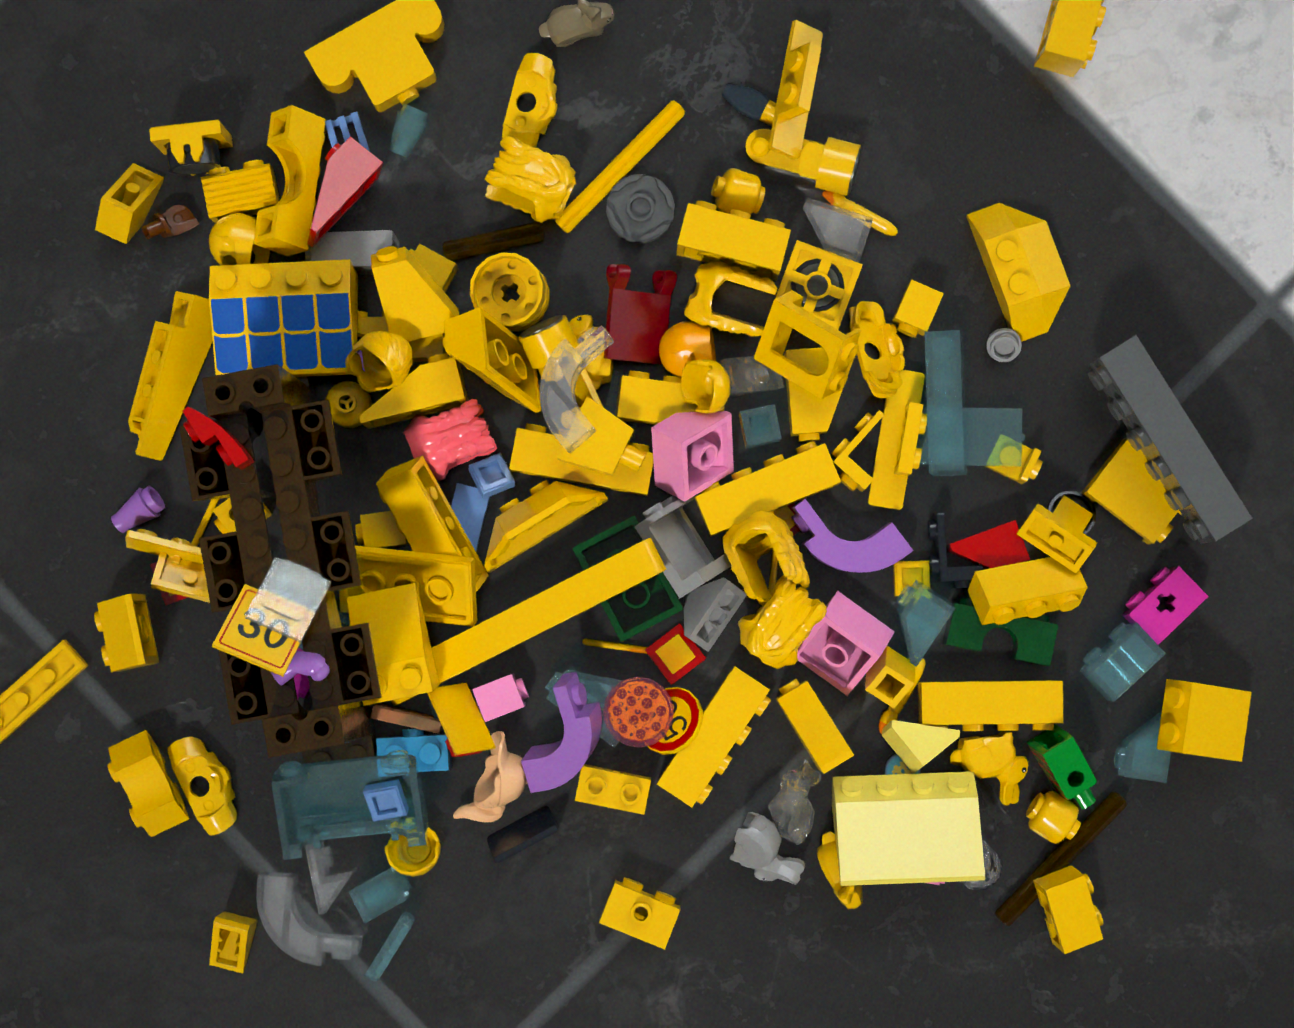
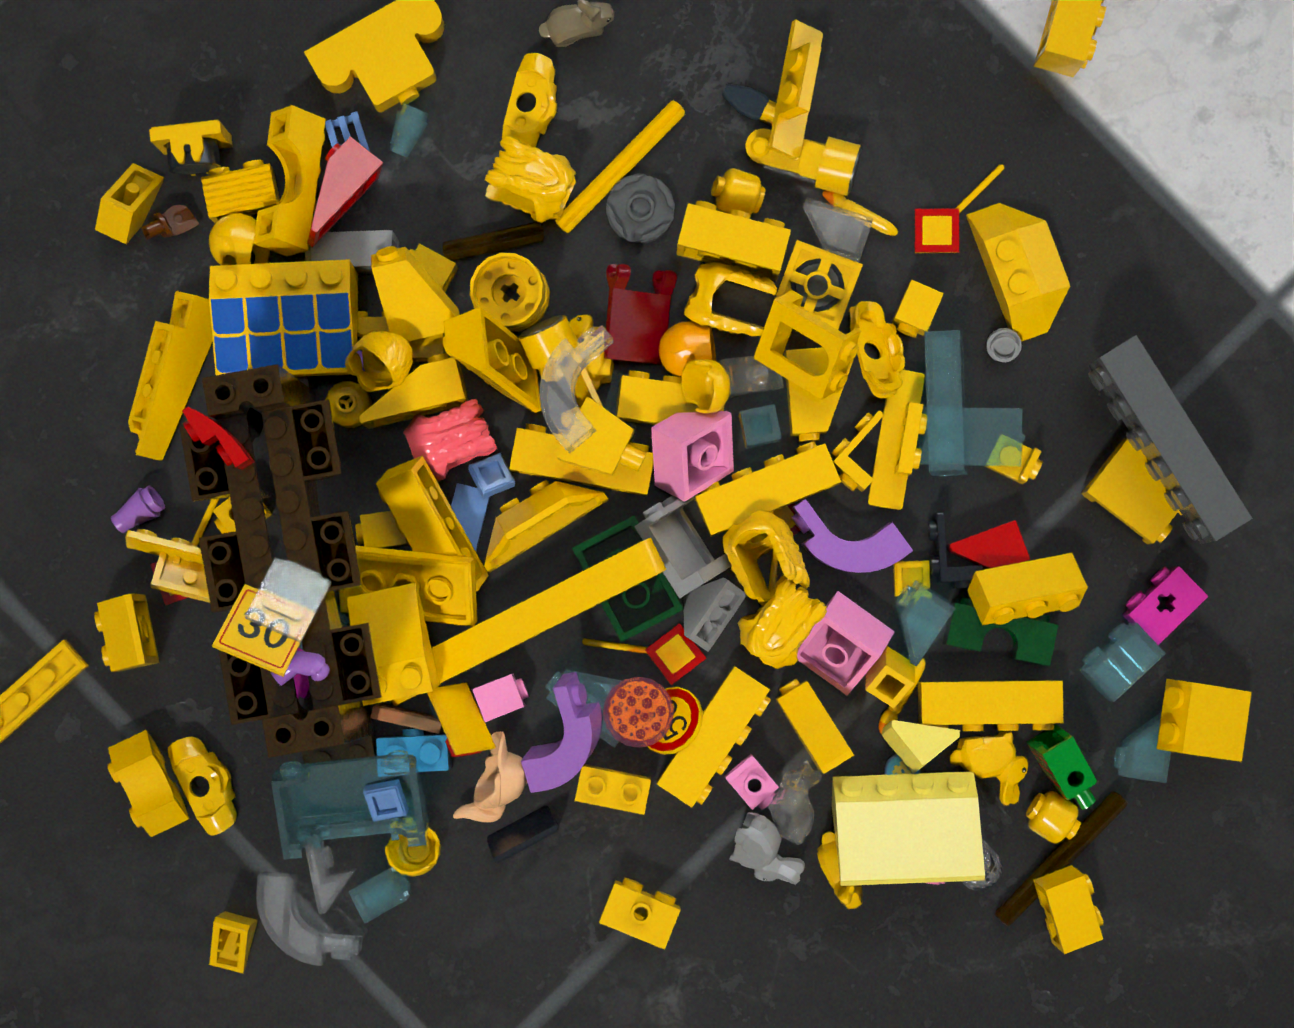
clear light blue tile [364,911,416,982] -> none
yellow piece [1017,491,1098,573] -> none
none -> bright pink brick [724,754,779,810]
none -> piece [915,164,1004,253]

